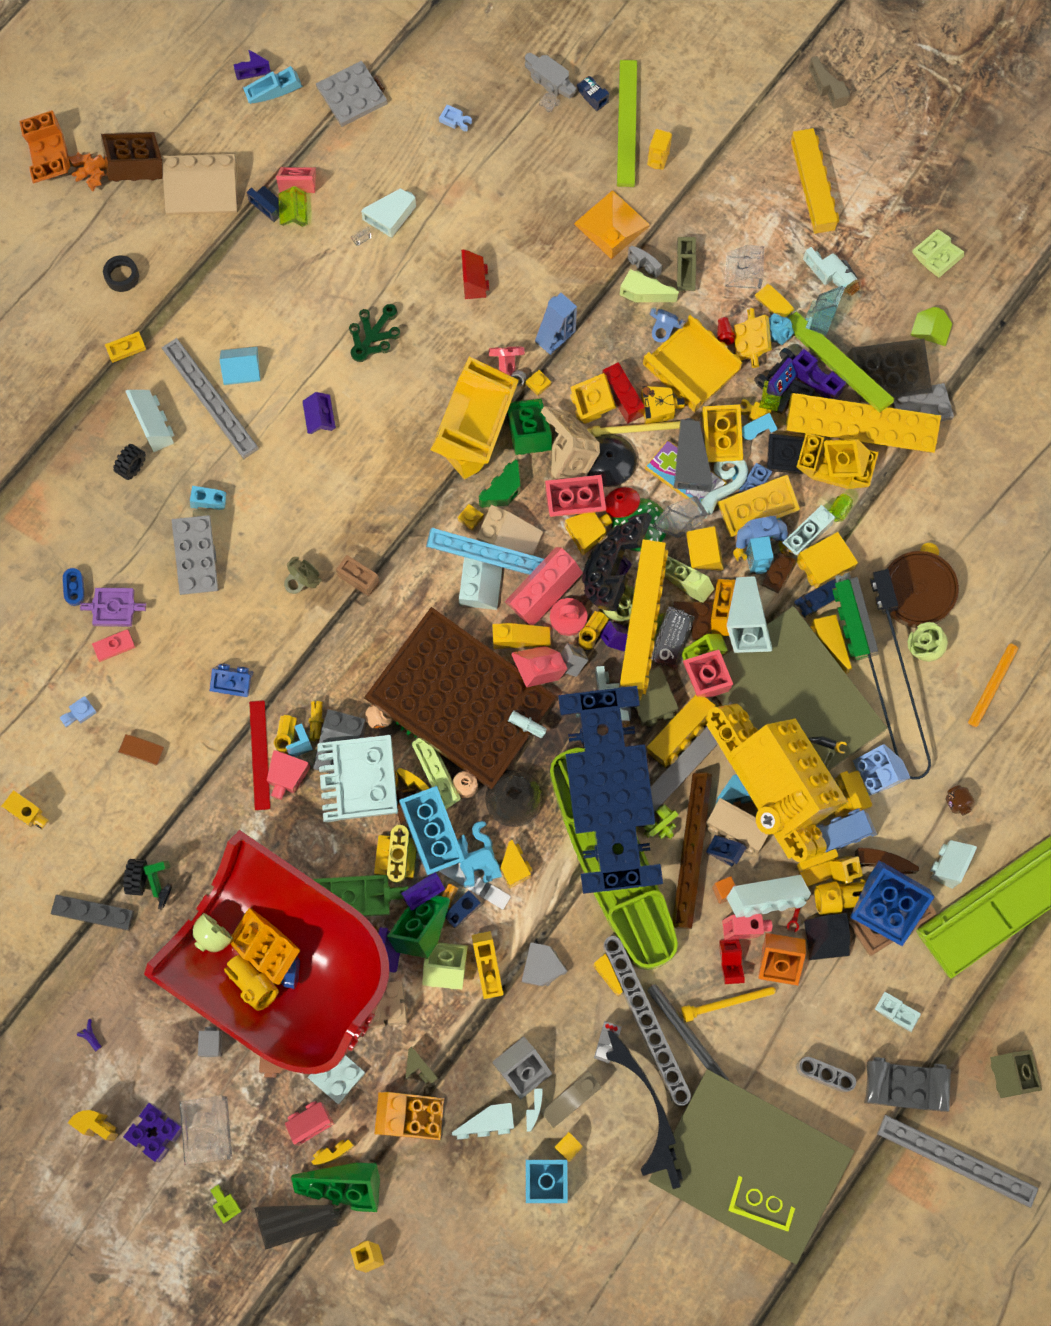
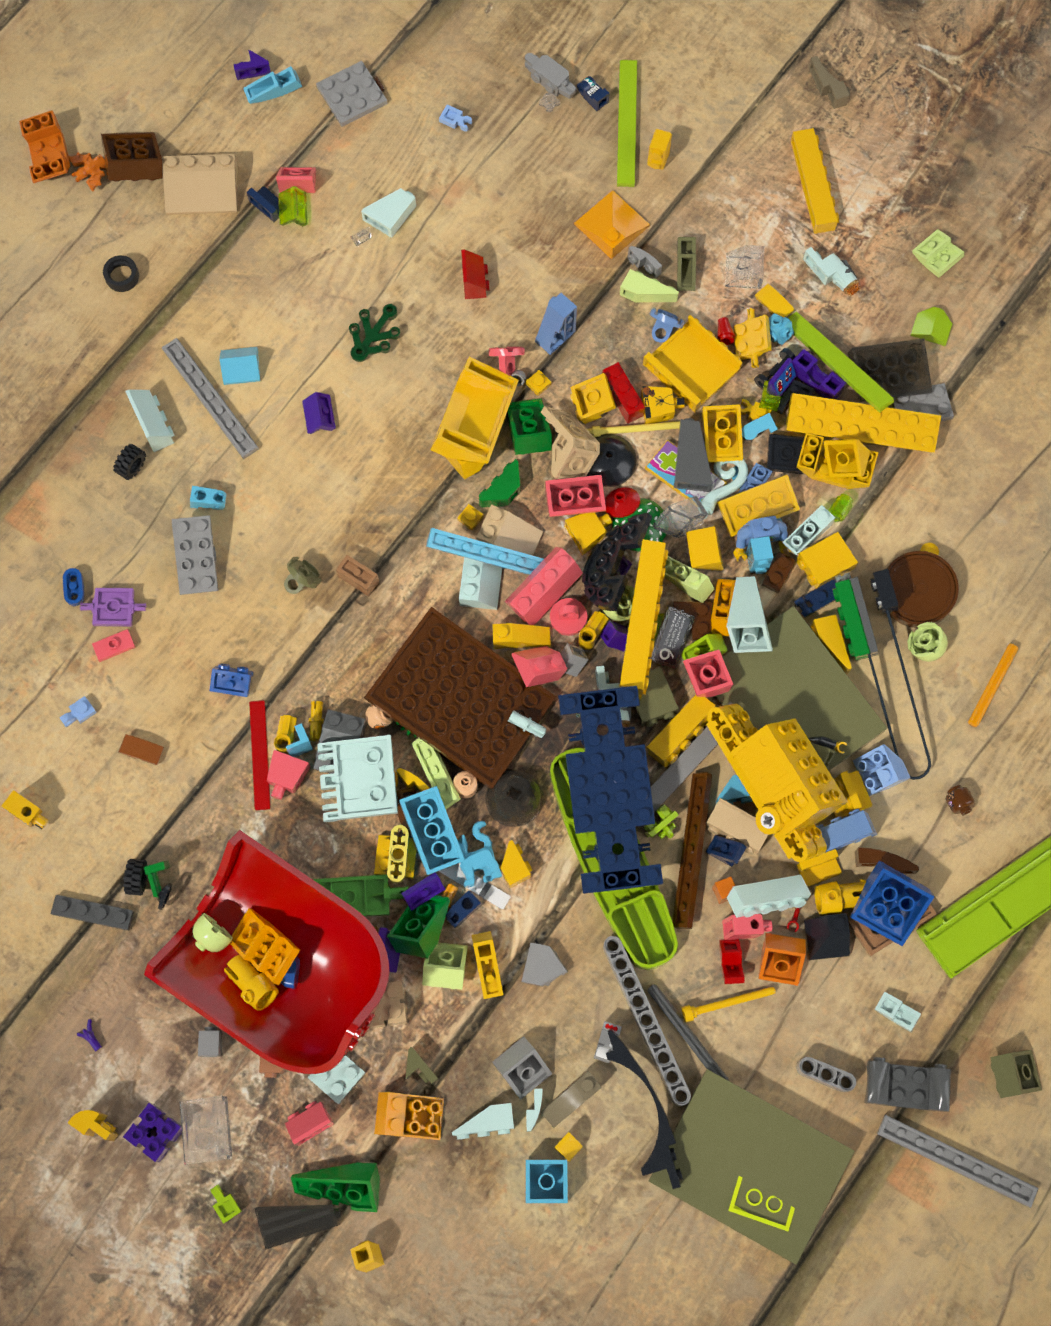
yellow plate [105,331,146,363] -> none
yellow slope [311,1139,355,1165] -> none
yellow slope [593,954,623,997] -> none
clear light blue slope [805,286,845,335] -> none
yellow brick [829,856,863,884] -> none
light aqua slope [930,840,977,889] -> none

